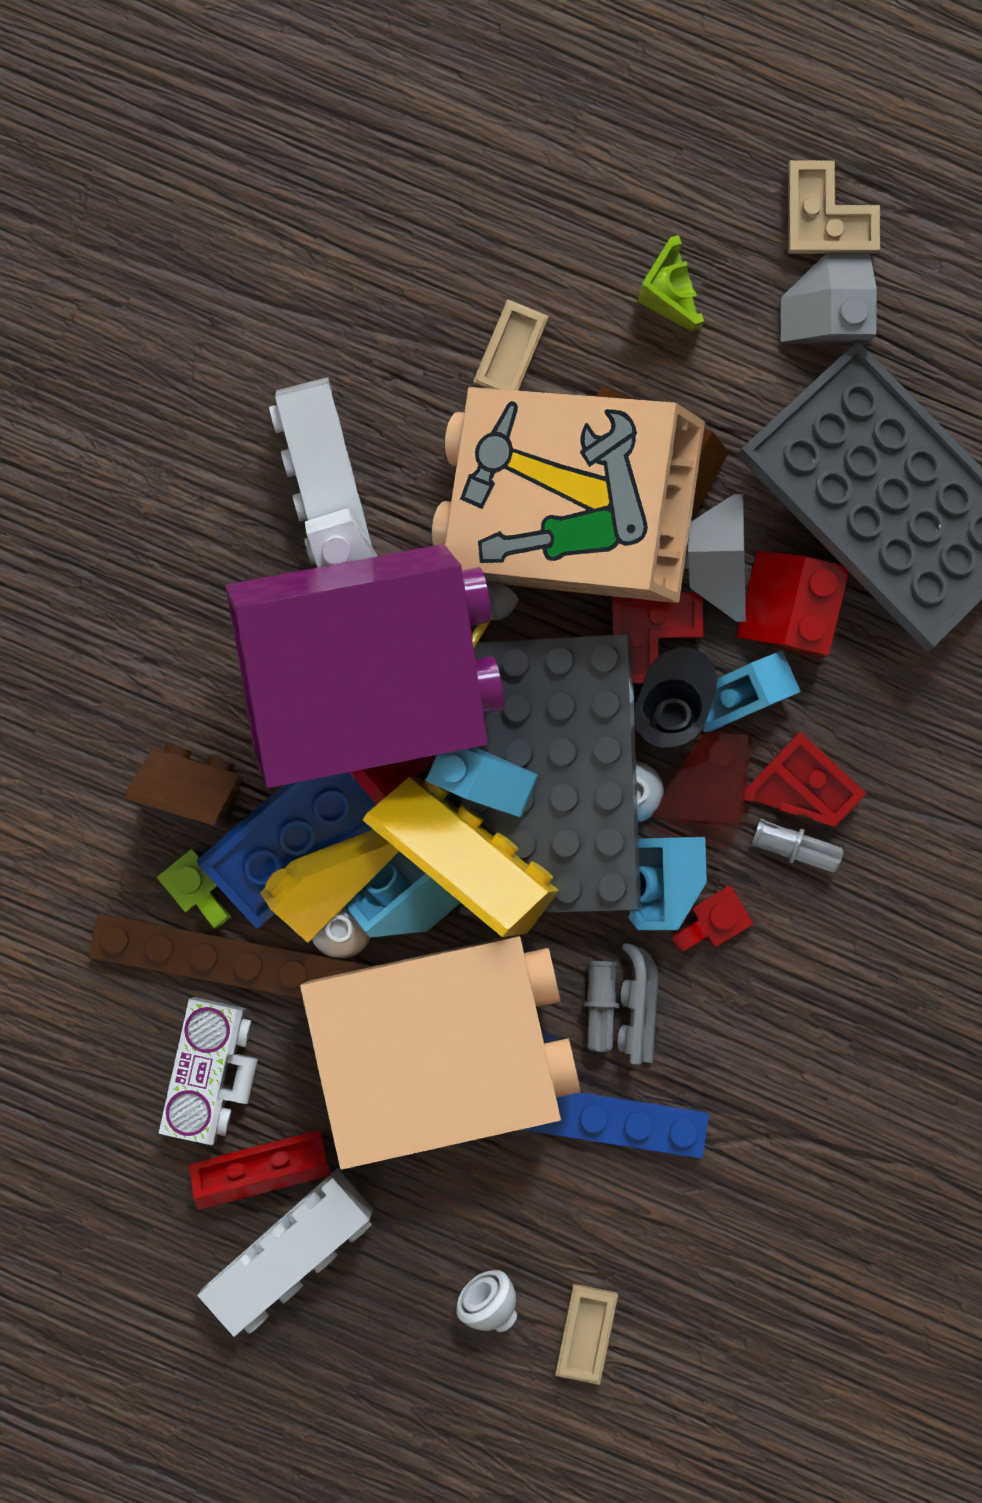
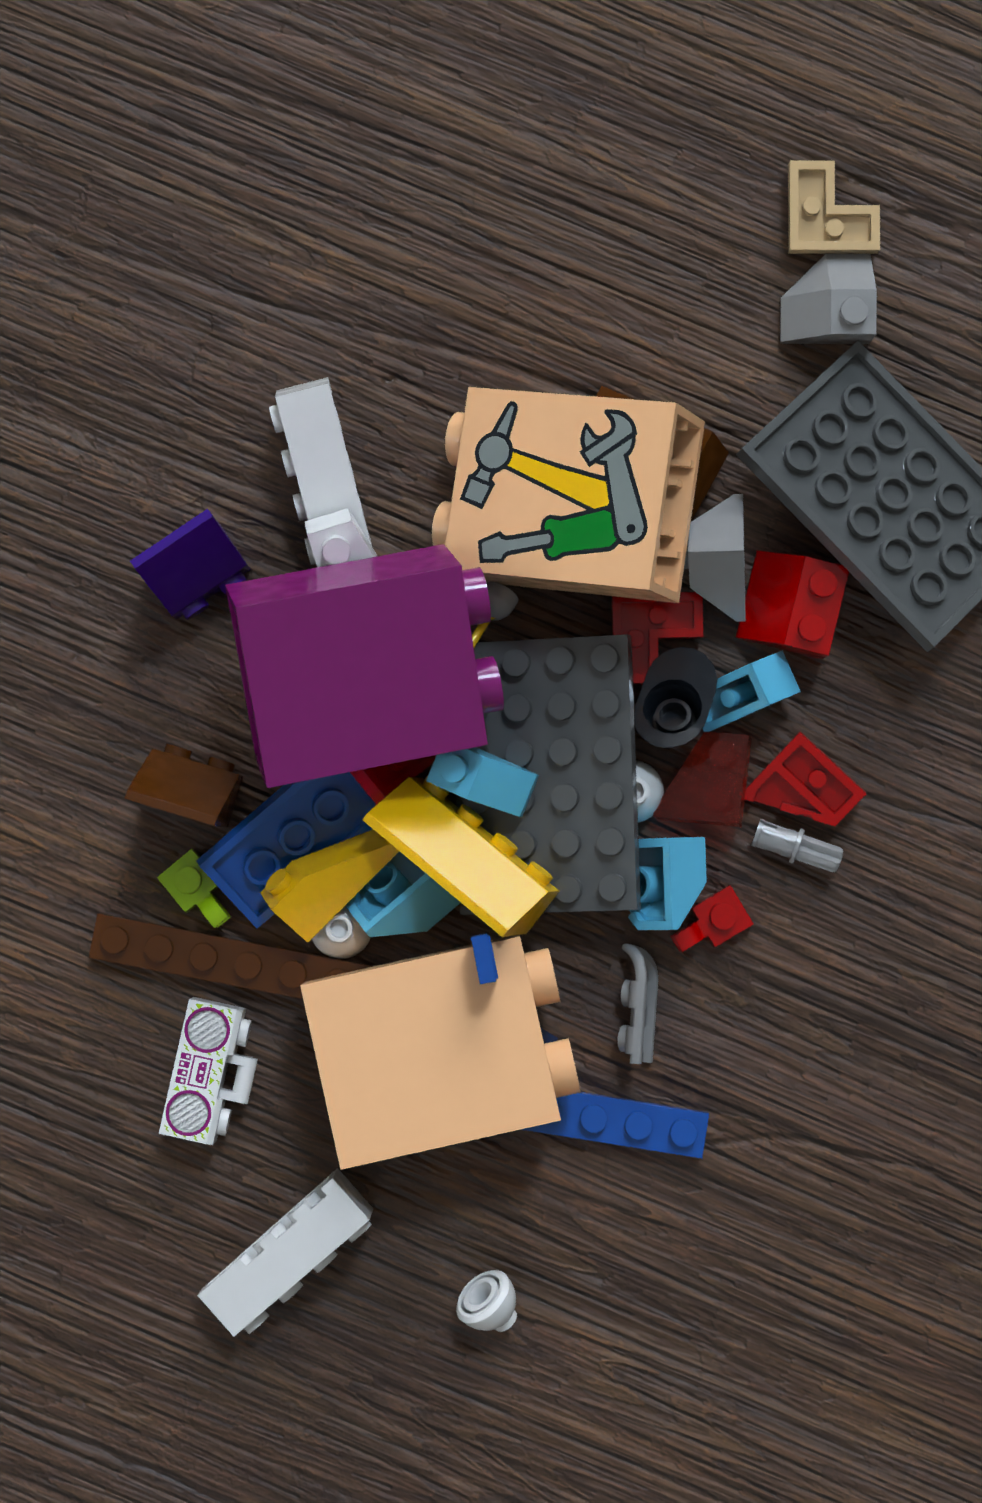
red plate [189,1130,331,1210] -> none
tan tile [473,299,549,391] -> none
tan tile [555,1284,618,1385] -> none
light grey axle [583,961,619,1052] -> none
lime slope [637,235,704,332] -> none
none -> dark purple slope [130,509,251,620]
none -> blue tile [471,933,498,984]

